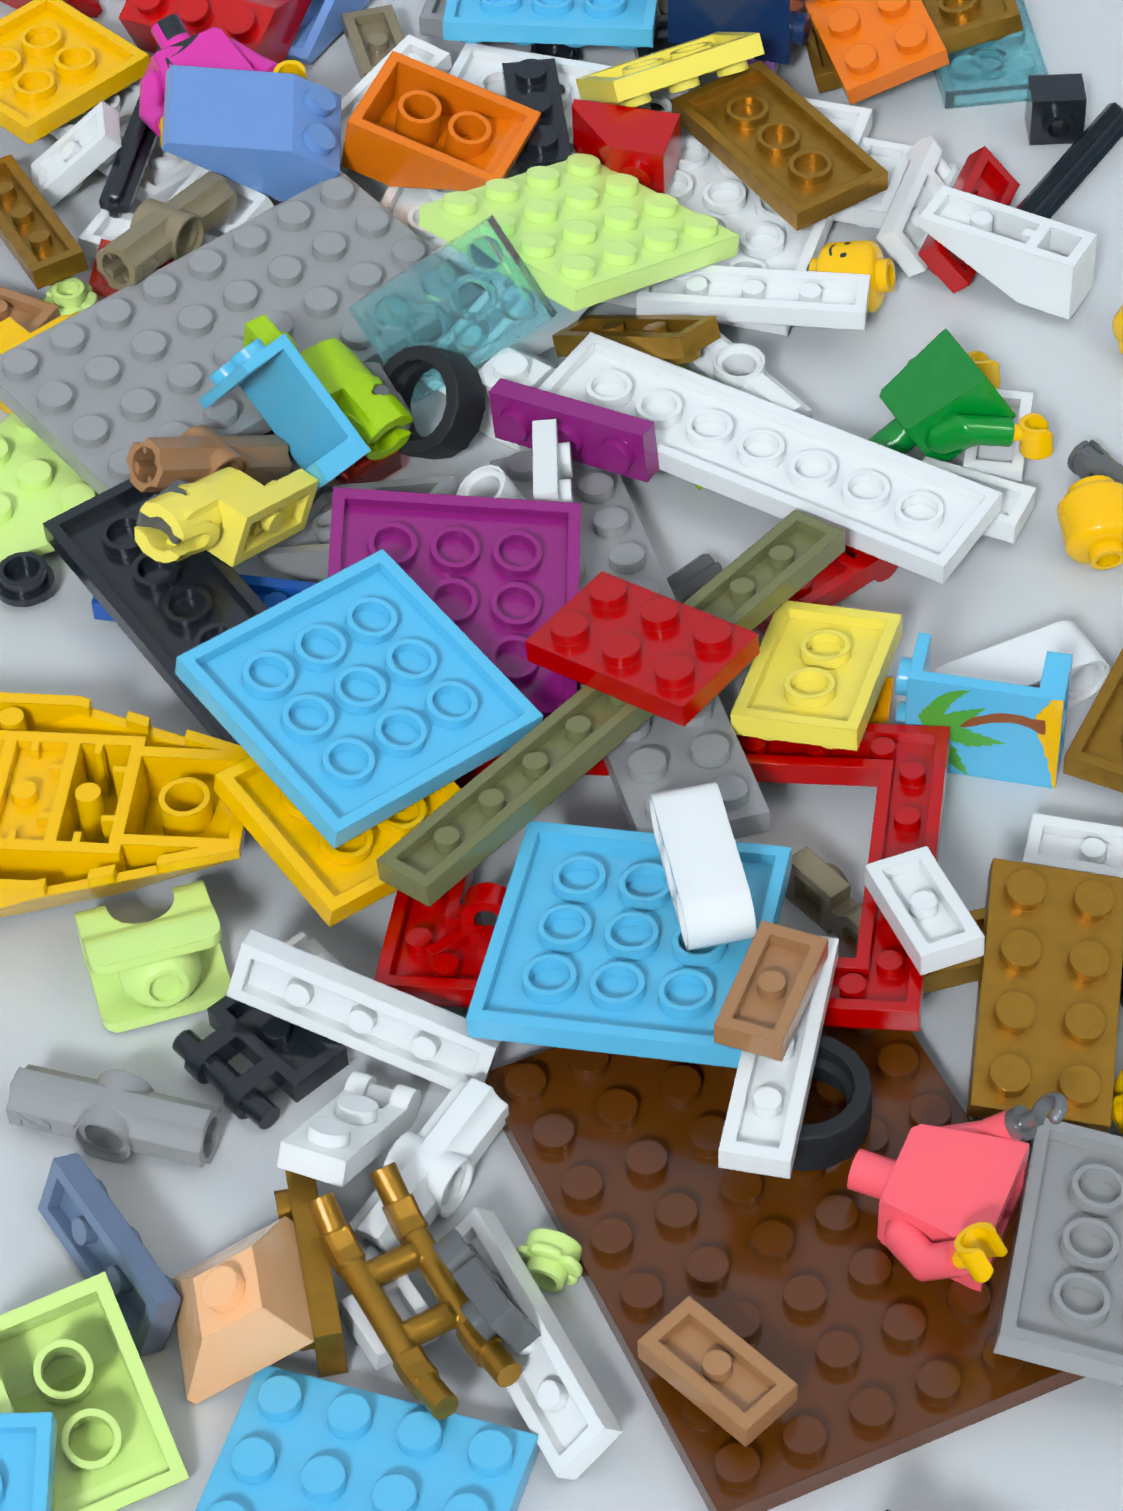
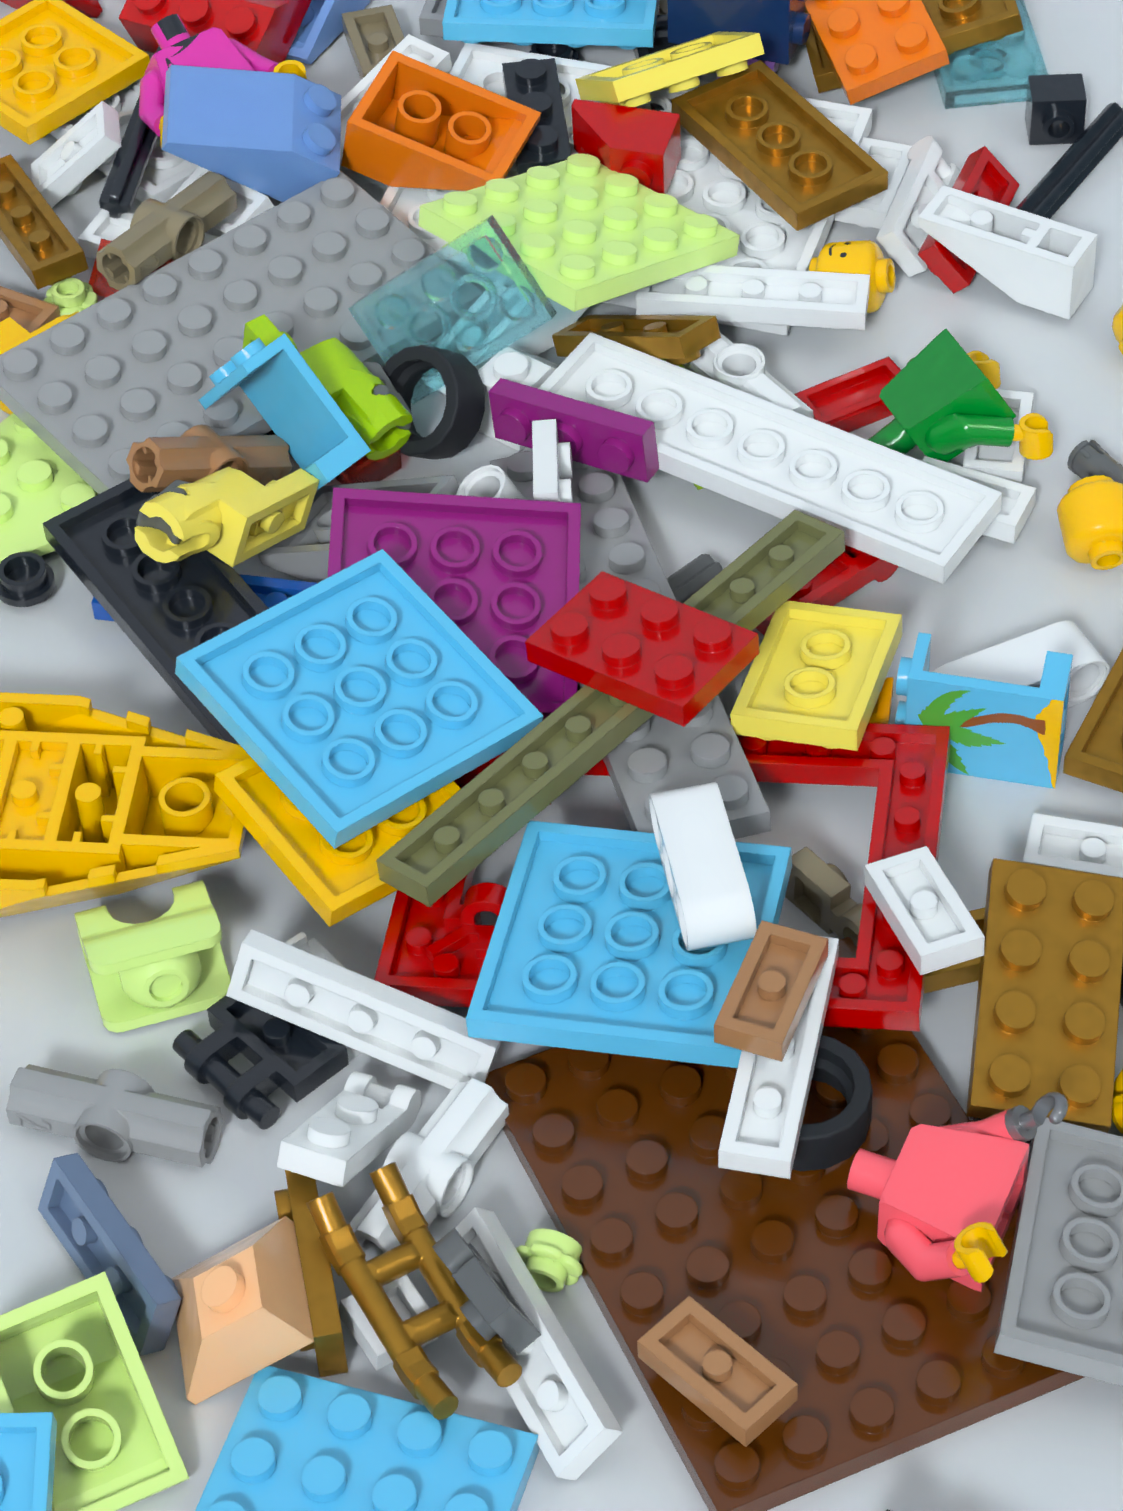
none -> red tile [794,356,901,433]

